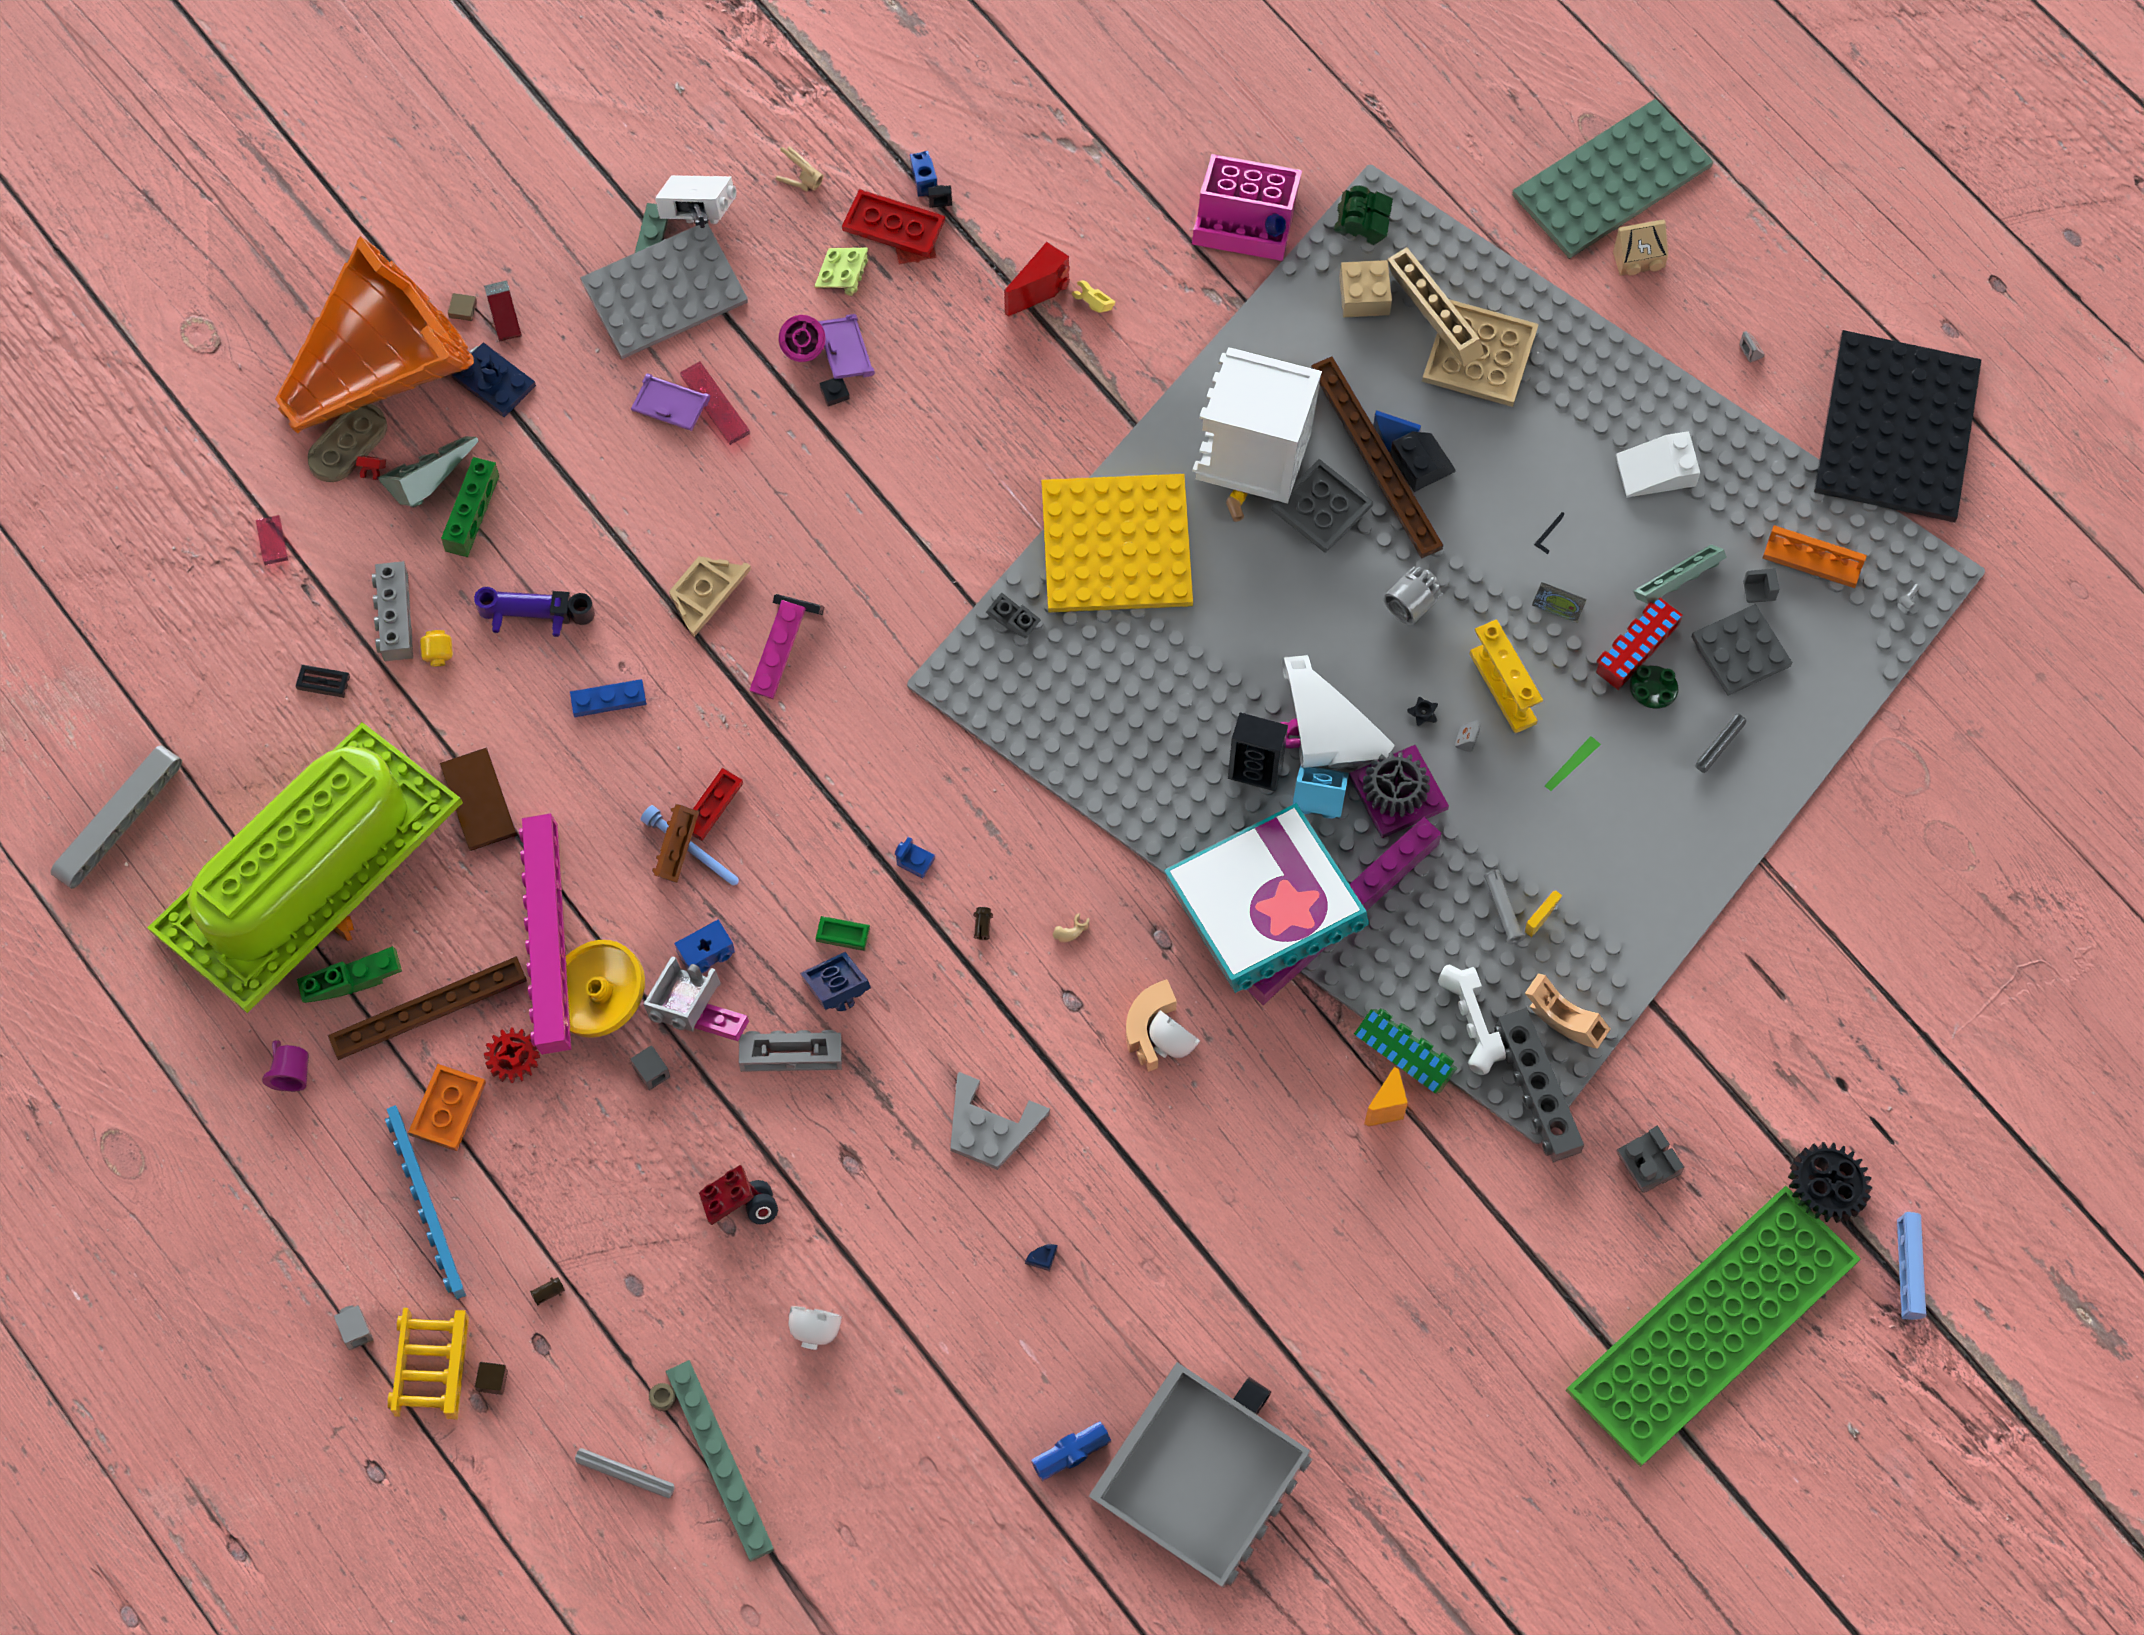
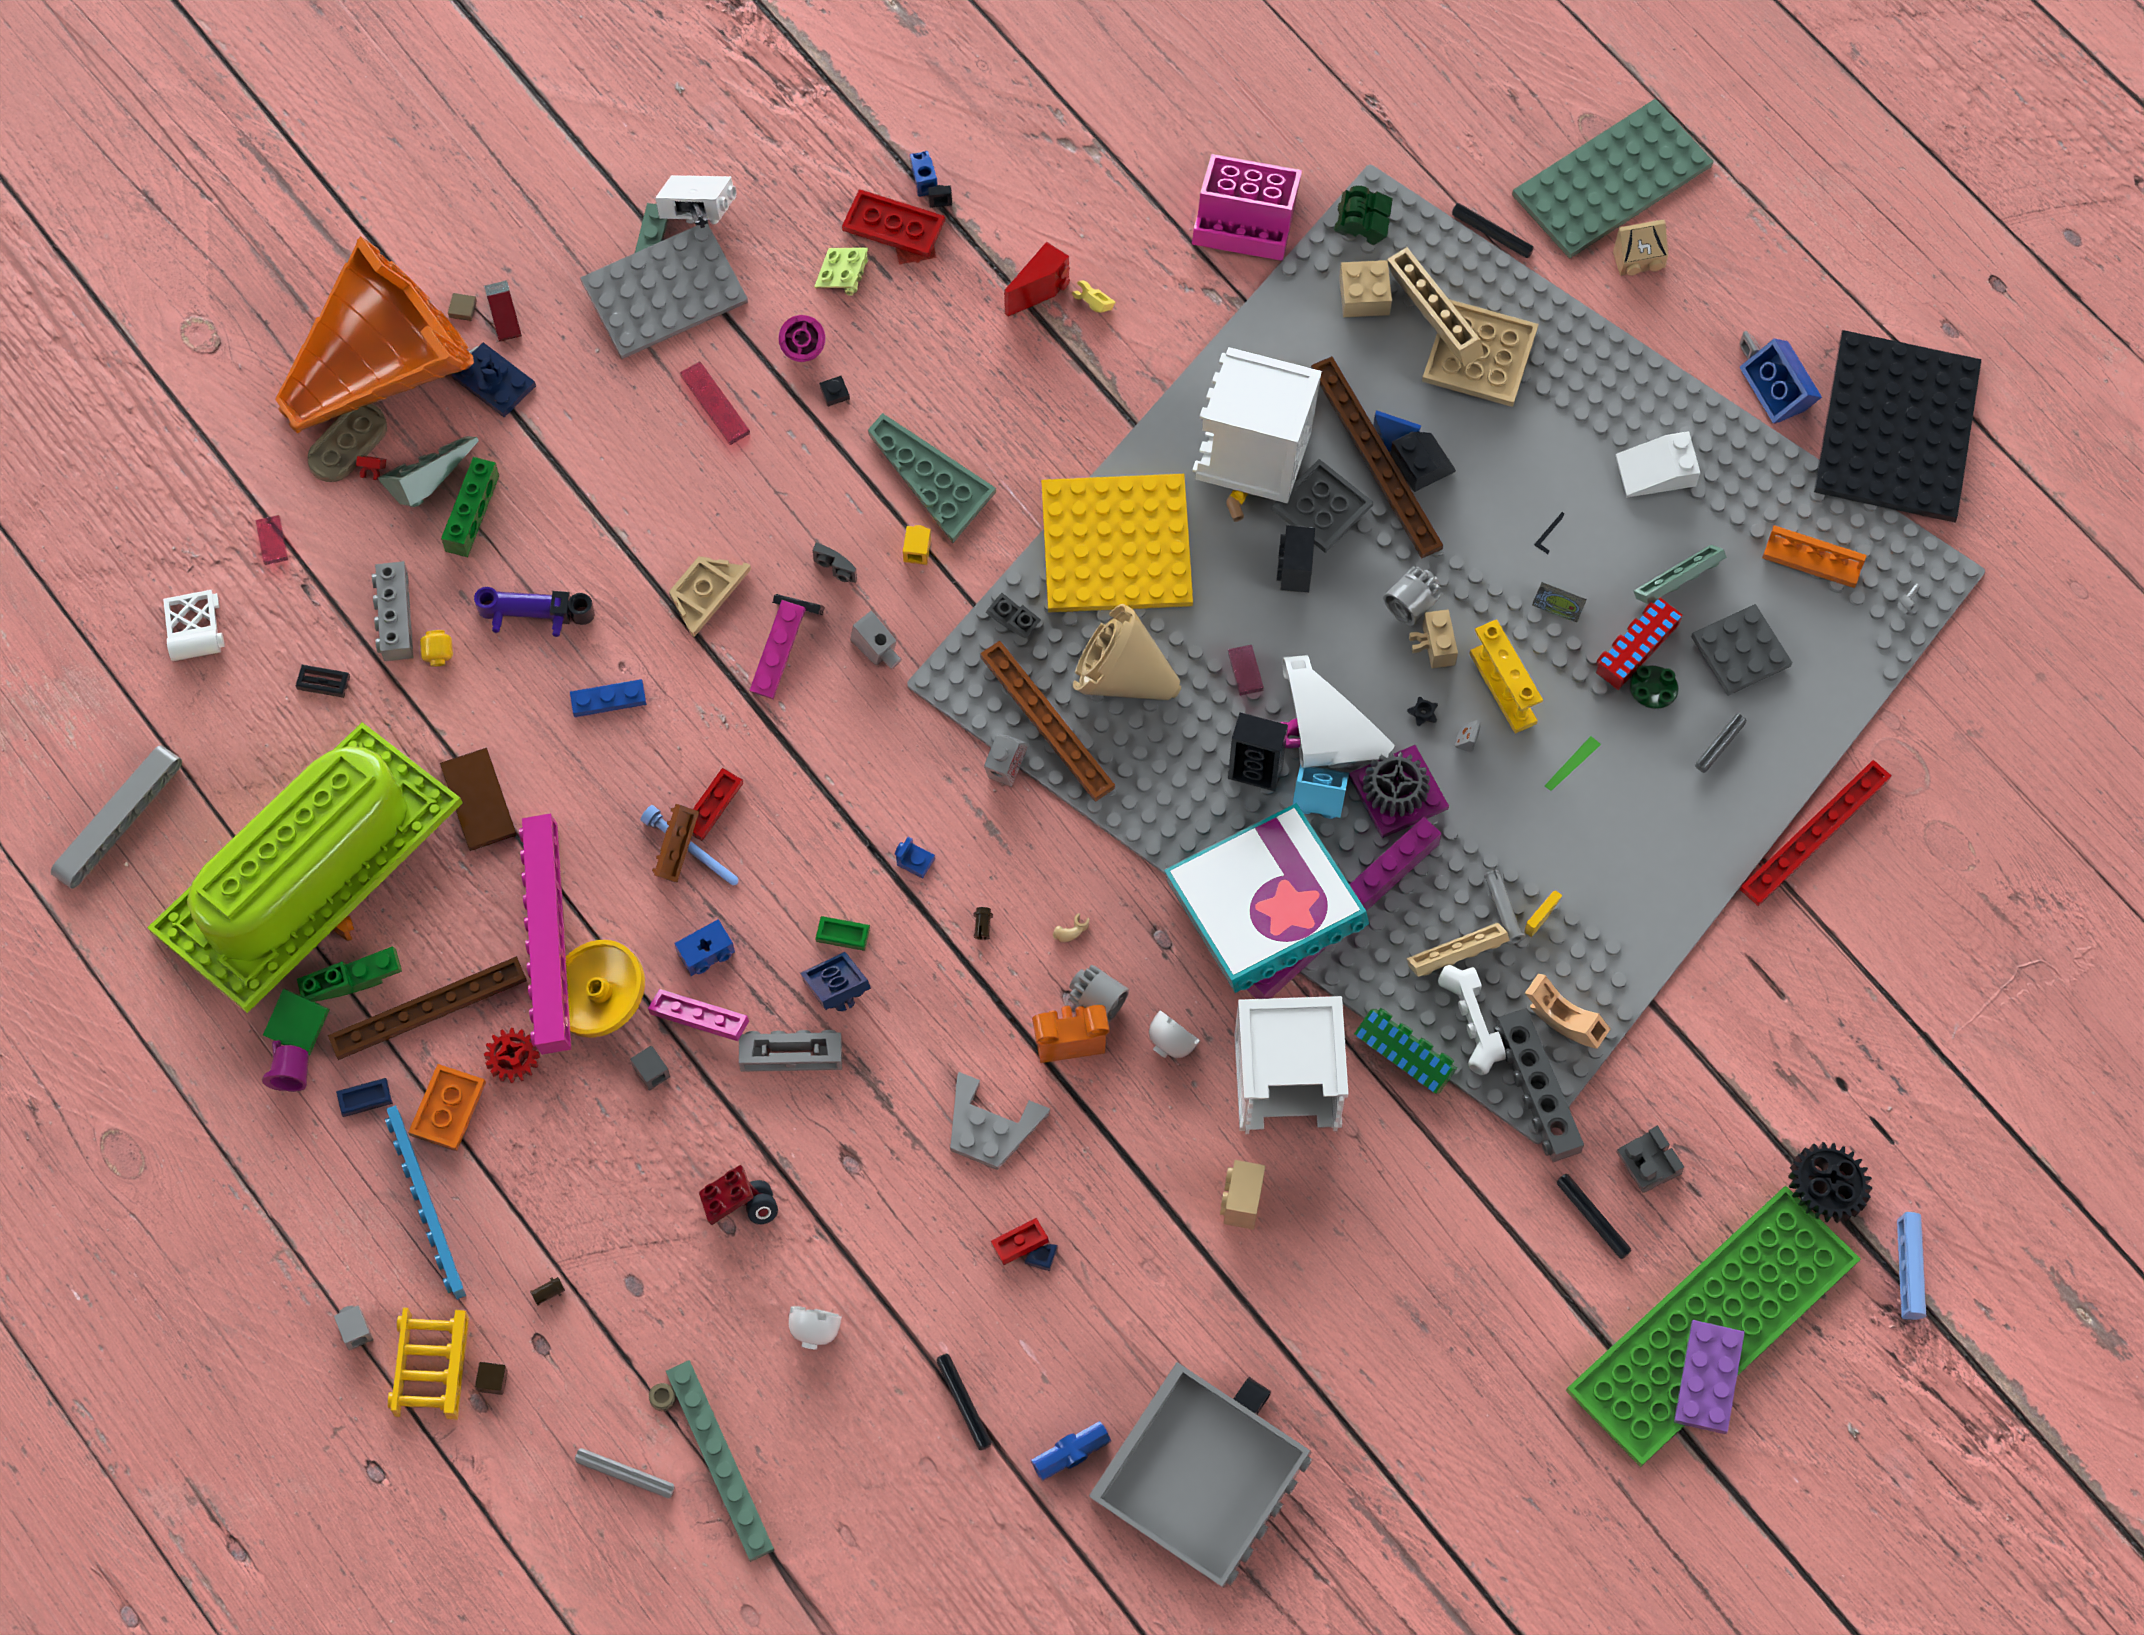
medium lavender door [631,373,710,431] -> none
light grey window [644,956,721,1032] -> none
tan plant [776,146,824,192] -> none
medium lavender door [818,314,875,379] -> none
light nougat arch [1126,979,1177,1072] -> none
clear blue plate [1265,213,1286,237] -> none
light orange slope [1364,1067,1408,1127] -> none
dark grey panel [1743,568,1780,603] -> none
none -> white piece [163,590,225,662]
none -> green tile [263,989,330,1056]
none -> dark blue tile [336,1078,393,1117]
none -> dark grey slope [812,543,857,583]
none -> light grey torso [850,611,902,669]
none -> sand green wing [868,413,996,543]
none -> yellow brick [903,525,931,565]
none -> black axle [937,1353,991,1450]
none -> dark orange plate [980,641,1115,802]
none -> light grey torso [984,734,1029,787]
none -> red plate [991,1218,1049,1266]
none -> orange piece [1032,1005,1110,1063]
none -> light grey gear [1068,965,1129,1023]
none -> tan cone [1073,604,1181,700]
none -> tan brick [1220,1160,1265,1230]
none -> clear pink tile [1228,644,1264,696]
none -> white container [1234,996,1348,1134]
none -> black brick [1276,525,1315,593]
none -> tan plate [1407,923,1510,977]
none -> tan brick [1409,609,1458,669]
none -> black axle [1452,203,1534,258]
none -> black axle [1557,1174,1631,1259]
none -> medium lavender plate [1674,1320,1745,1434]
none -> blue slope [1740,338,1822,424]
none -> red plate [1740,760,1892,907]

